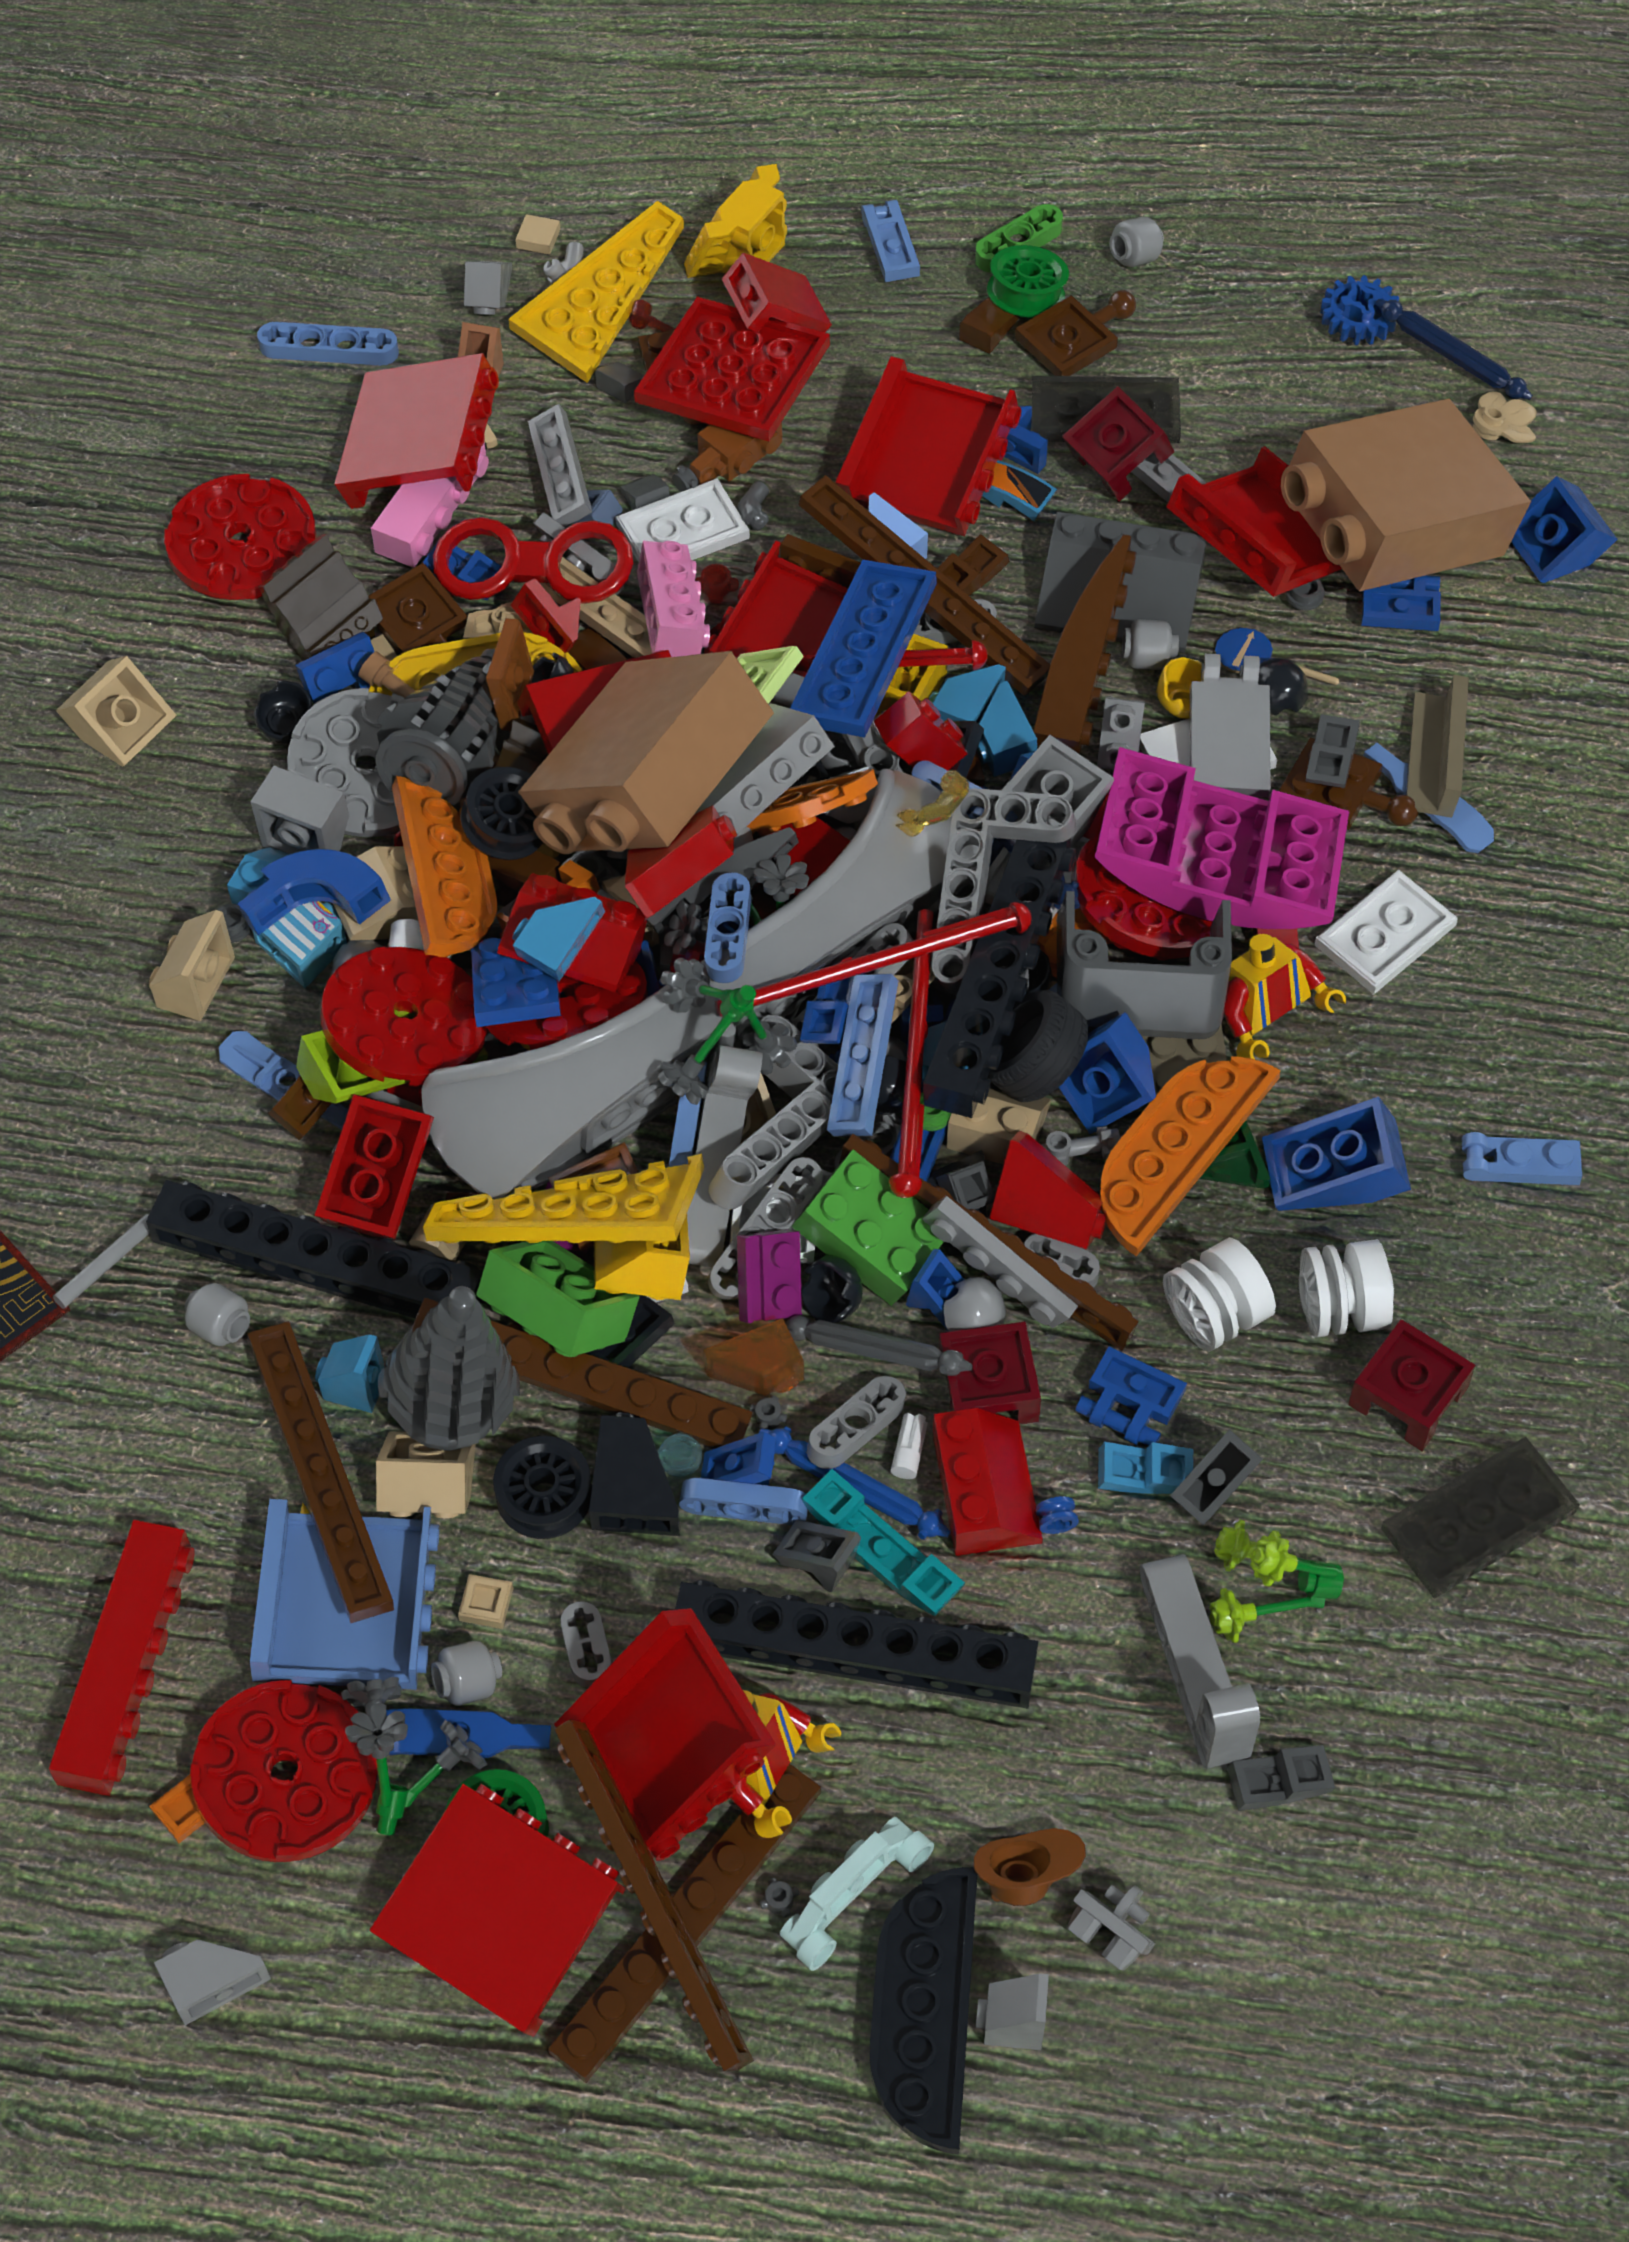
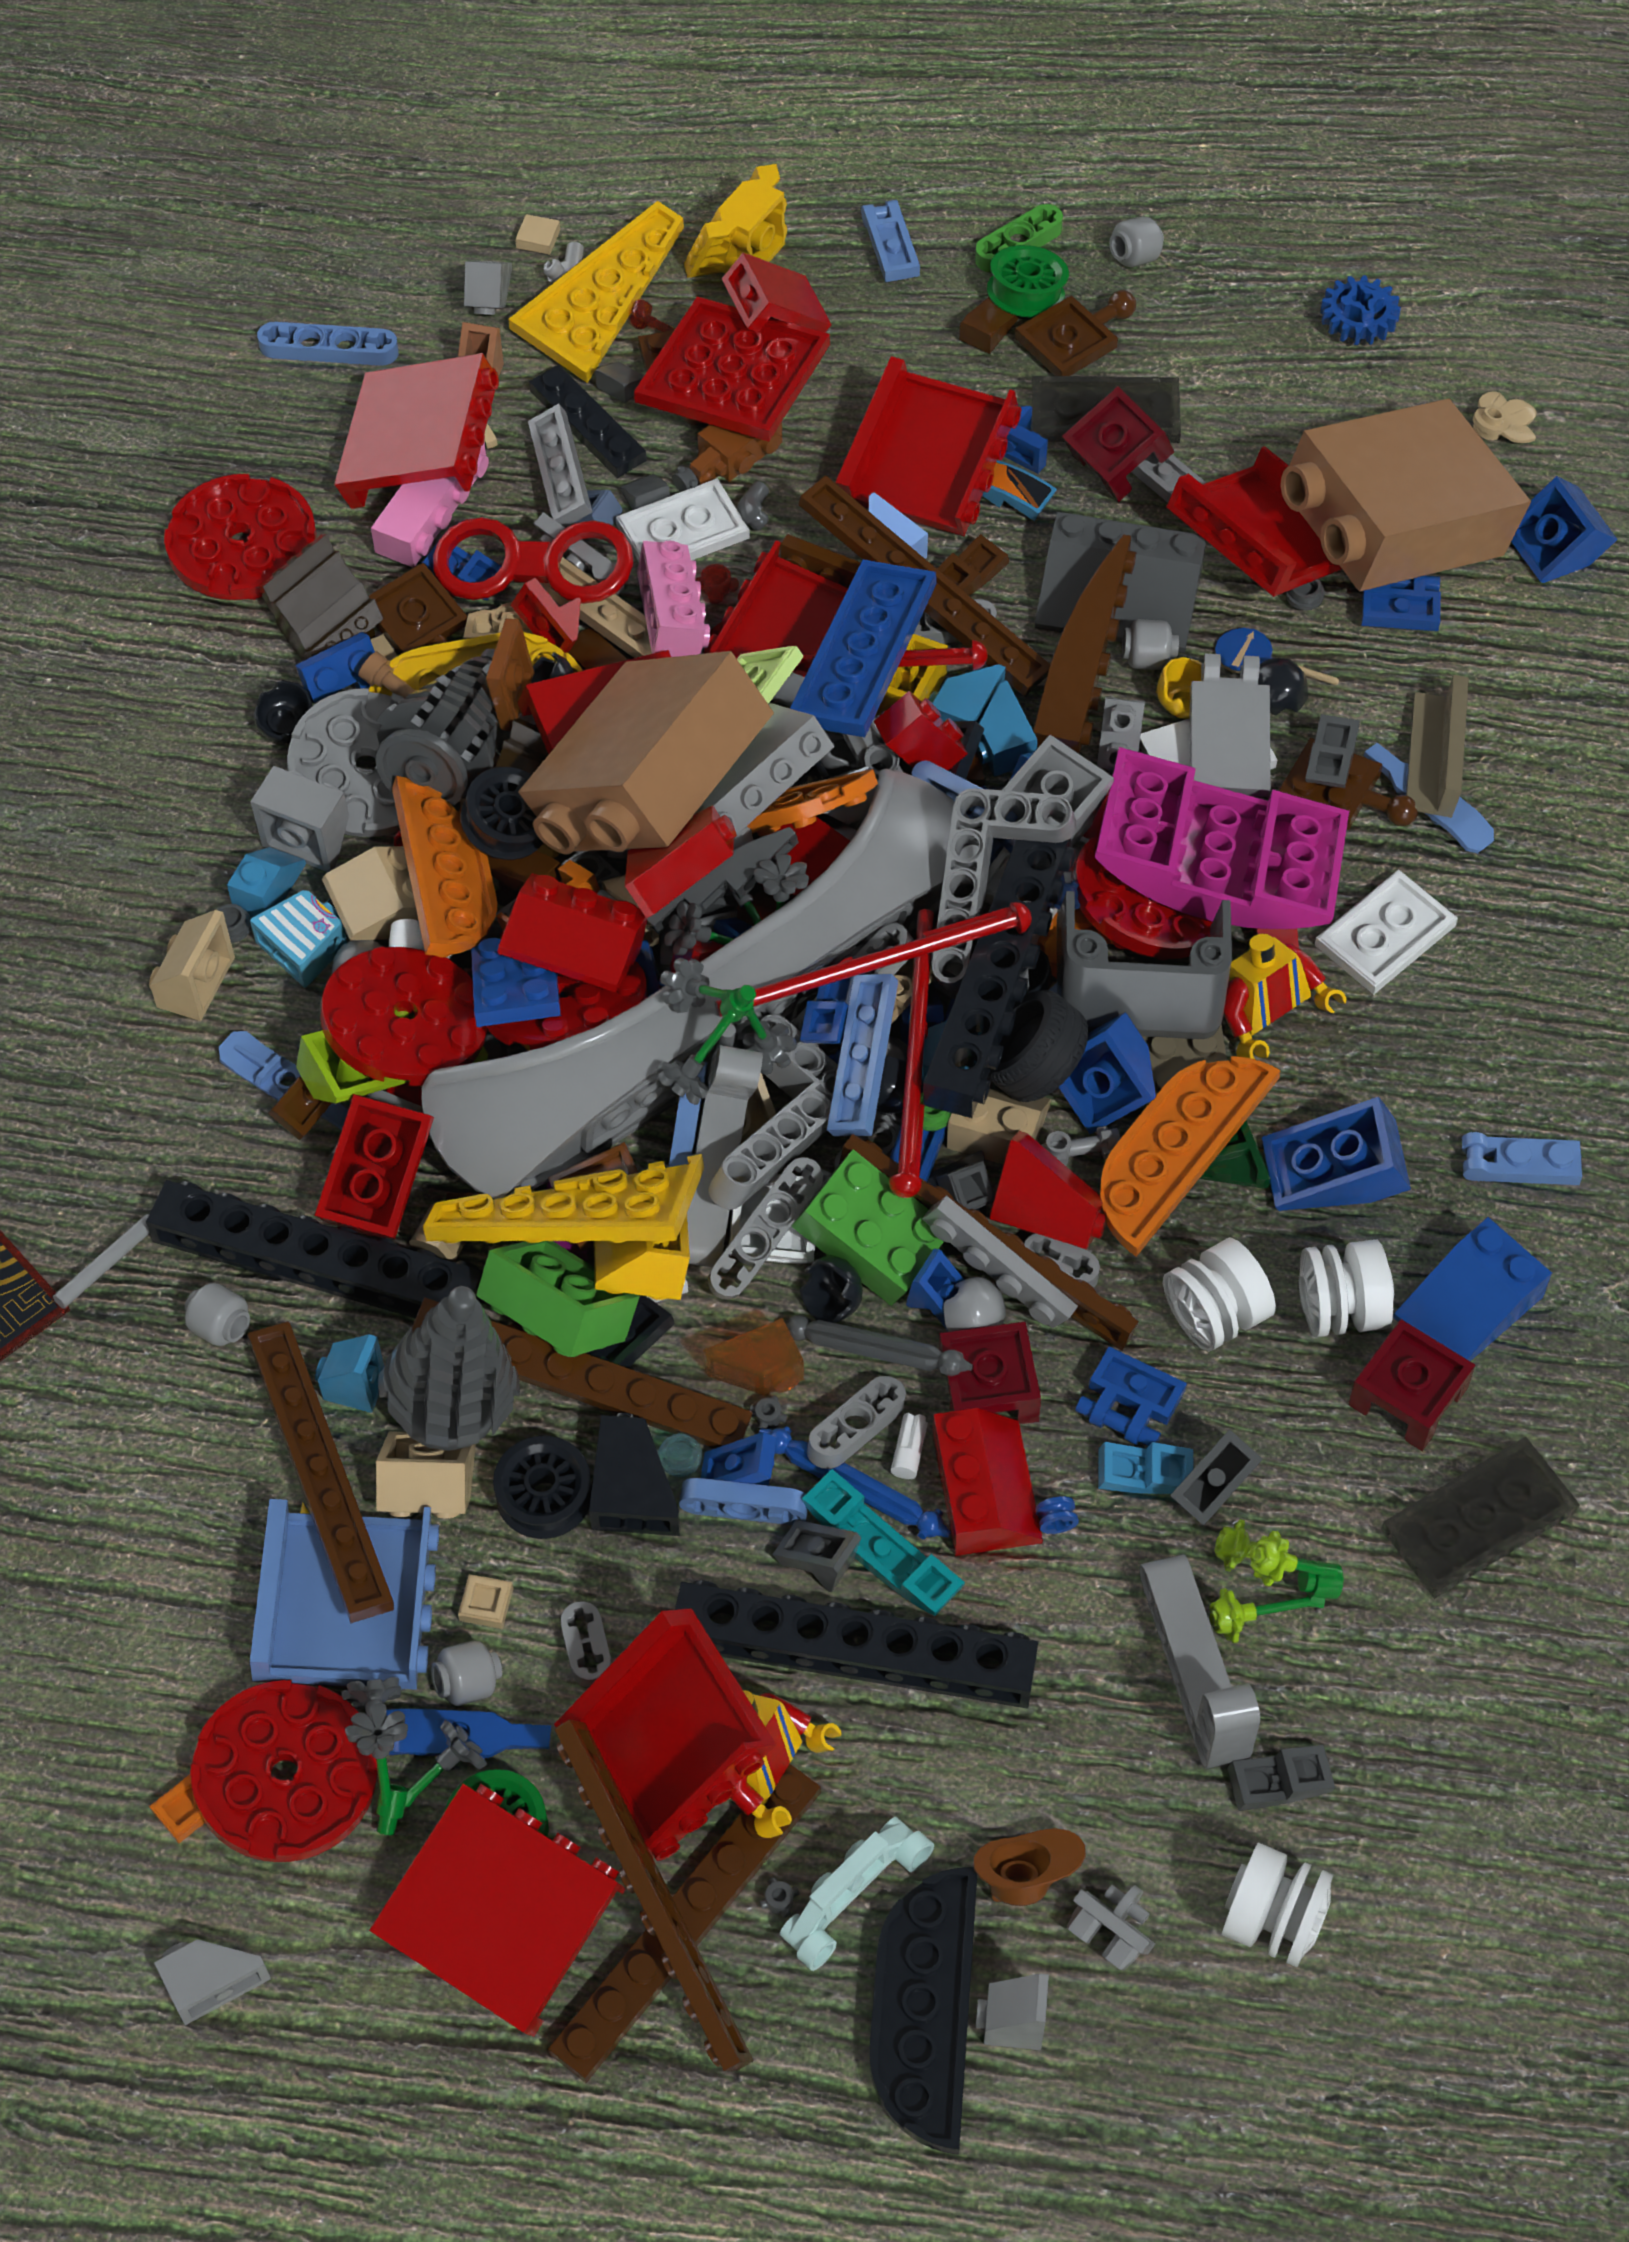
red brick [49,1519,195,1796] -> none
tan slope [56,656,177,766] -> none
blue arch [238,849,391,936] -> none
dark azure slope [512,897,605,982] -> none
medium blue beam [704,872,751,983] -> none
magenta plate [737,1229,802,1323] -> none
clear yellow arm [896,770,969,837] -> none
dark blue wheel [1375,299,1533,400] -> none
none -> black plate [529,364,647,478]
none -> white wheel [1221,1842,1334,1967]
none -> blue slope [1393,1217,1552,1361]

